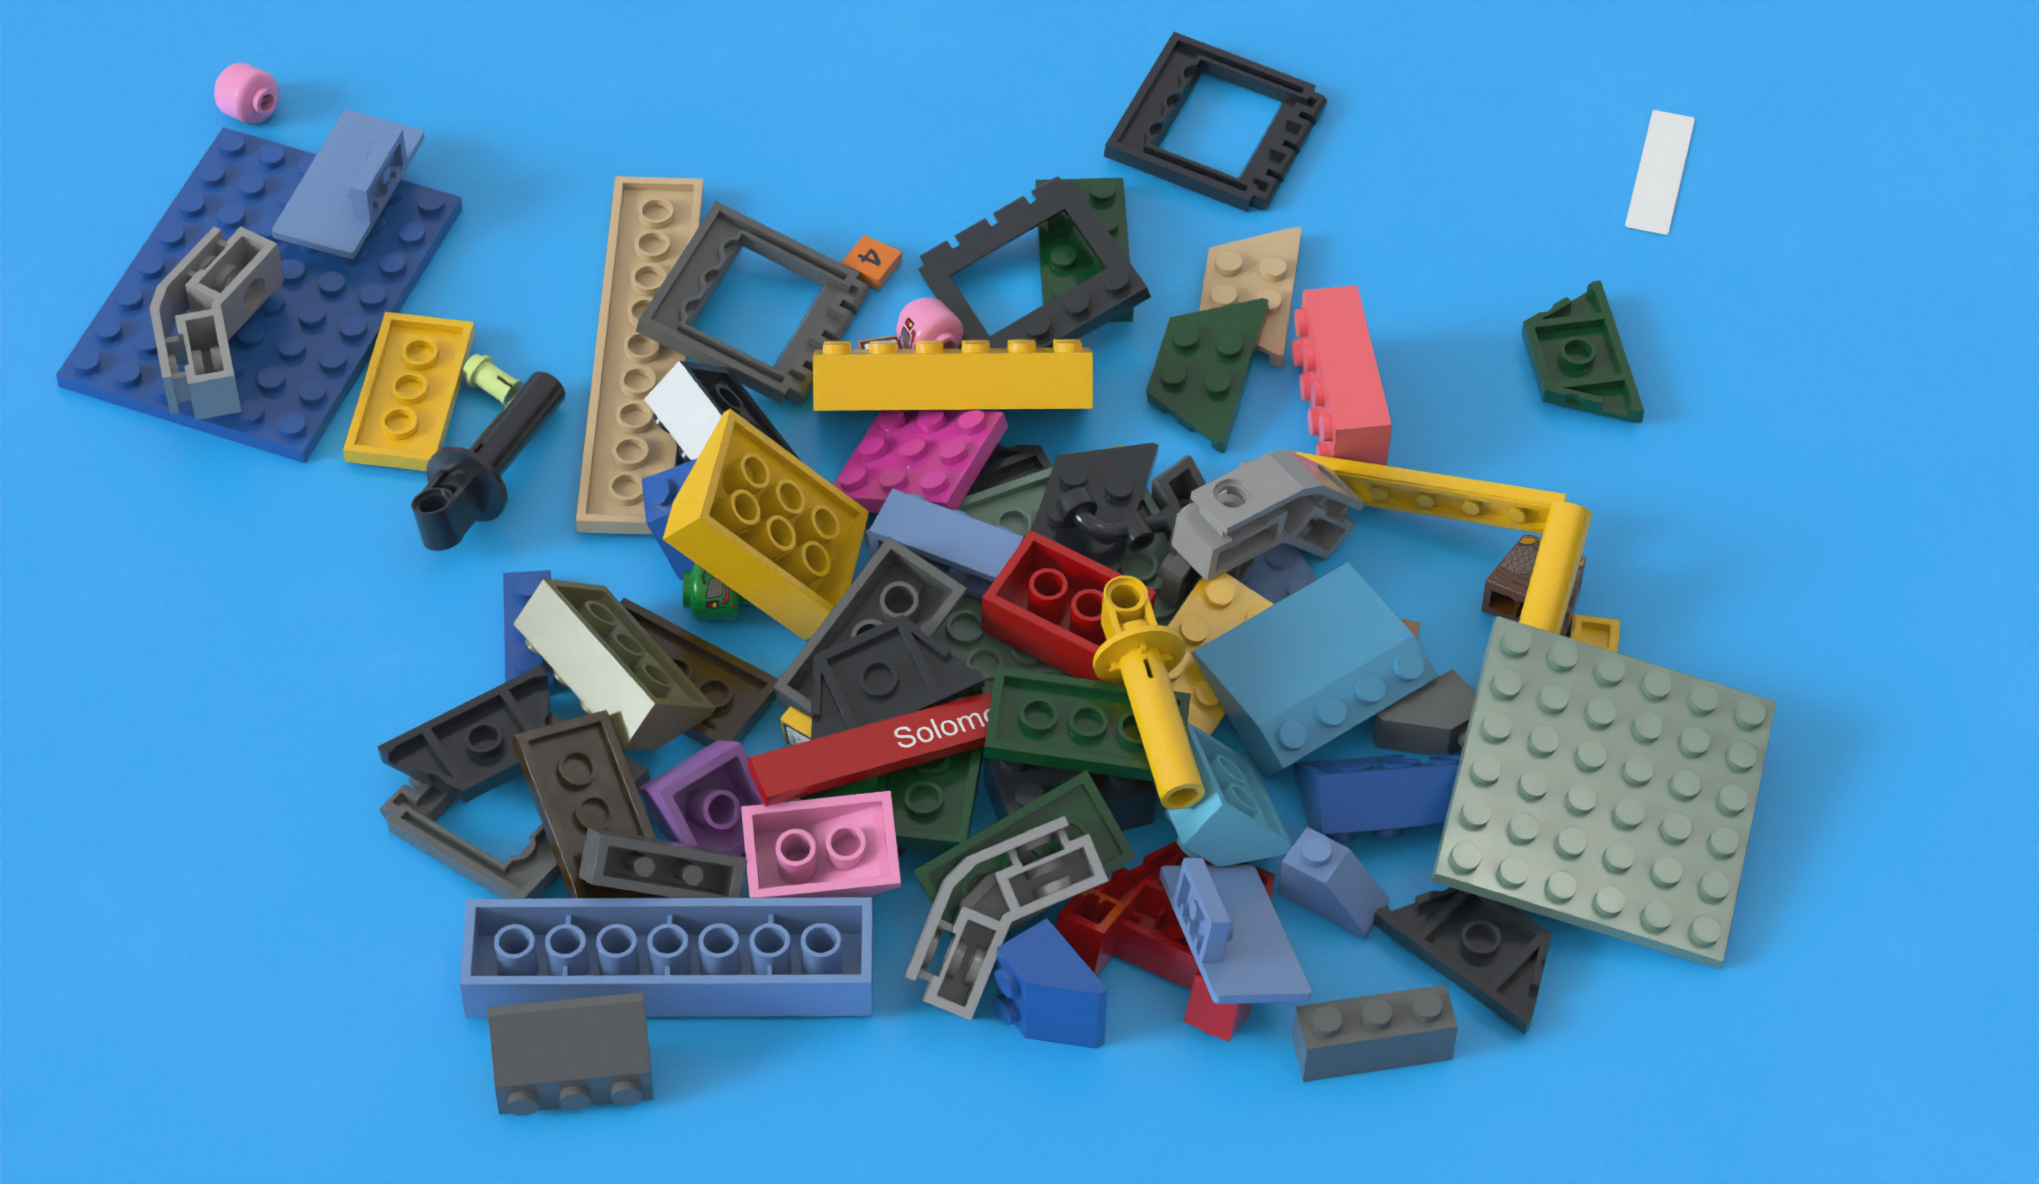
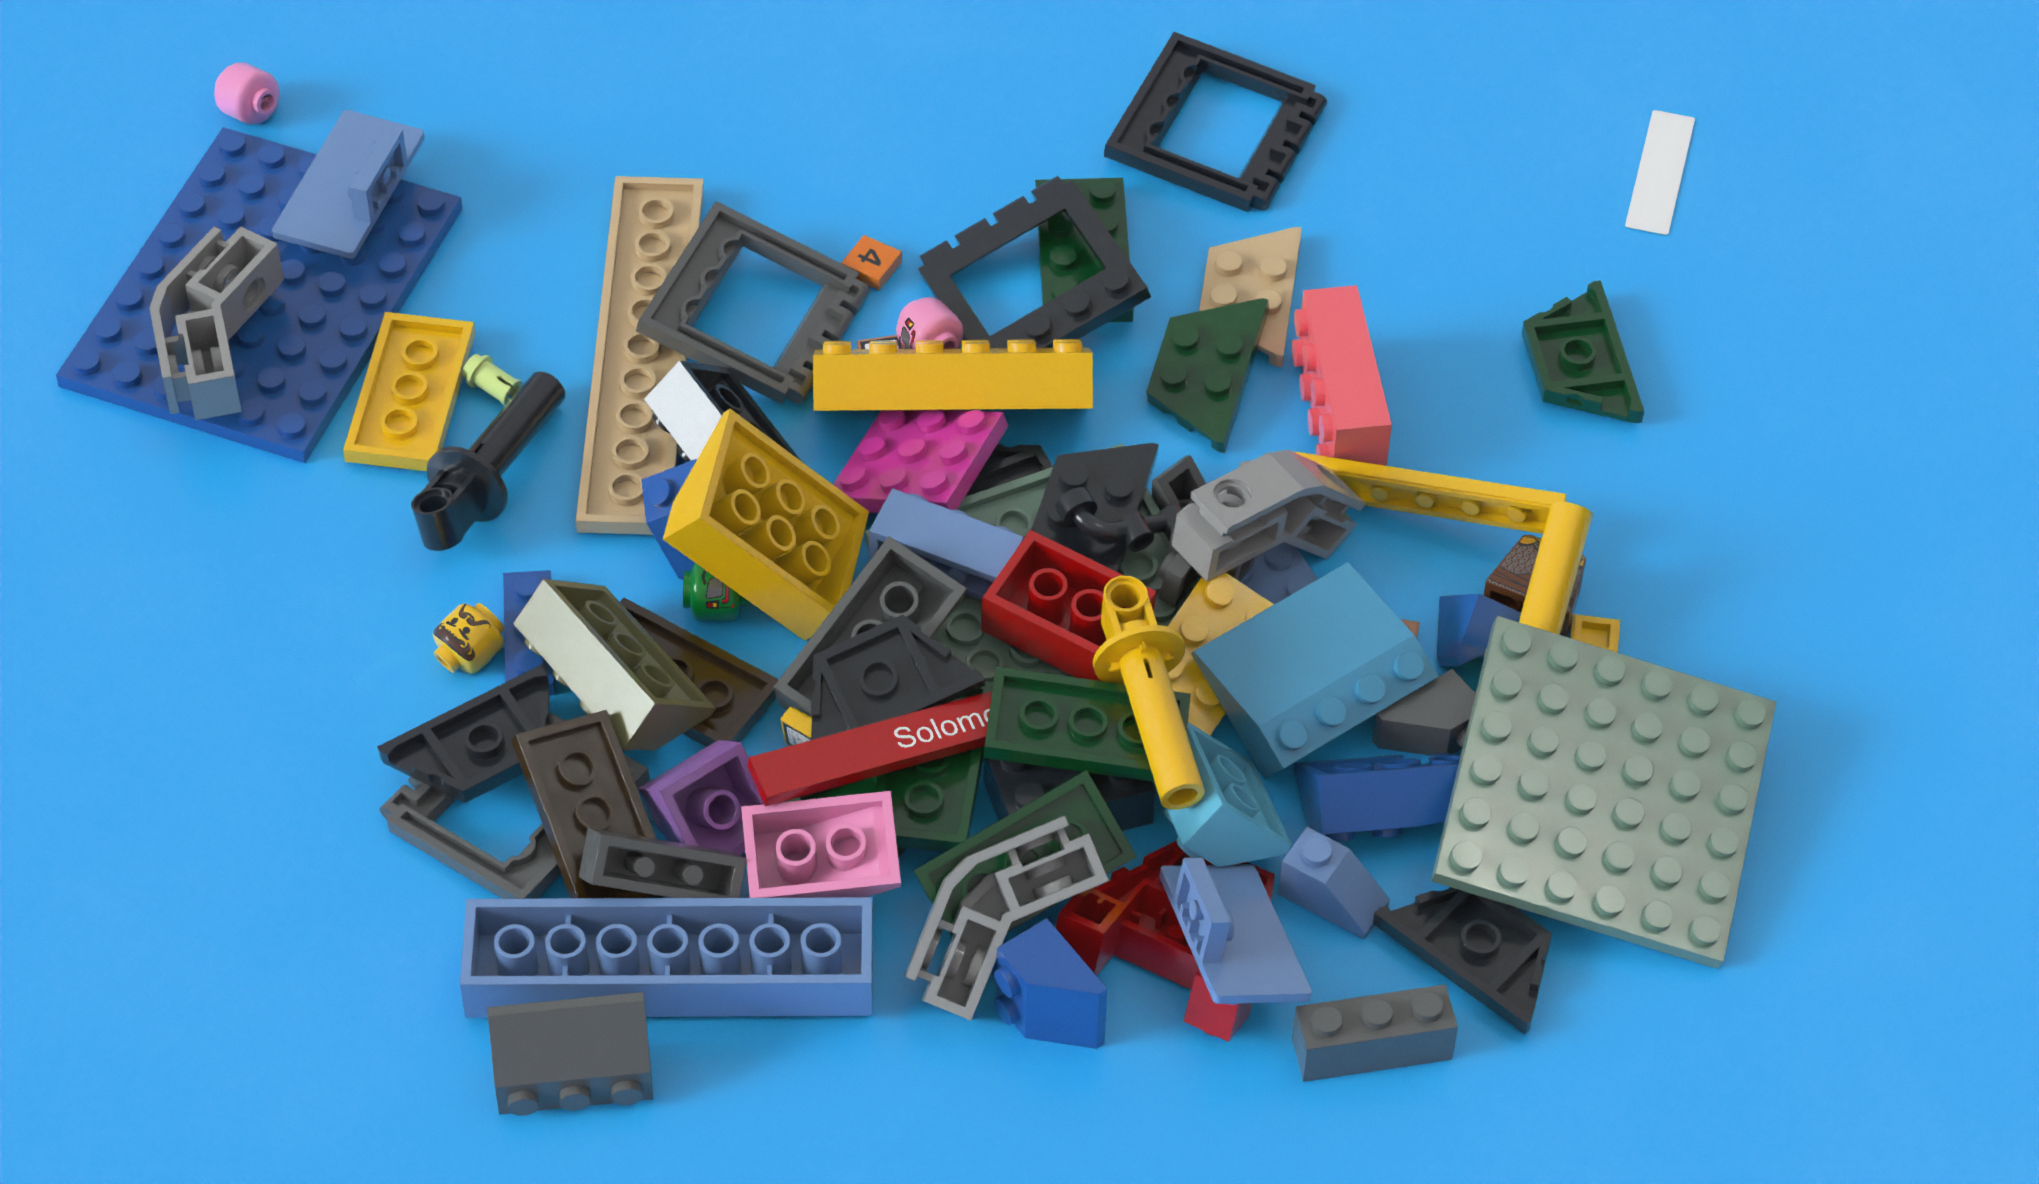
none -> yellow head [432,603,505,674]
none -> blue slope [1437,594,1521,666]

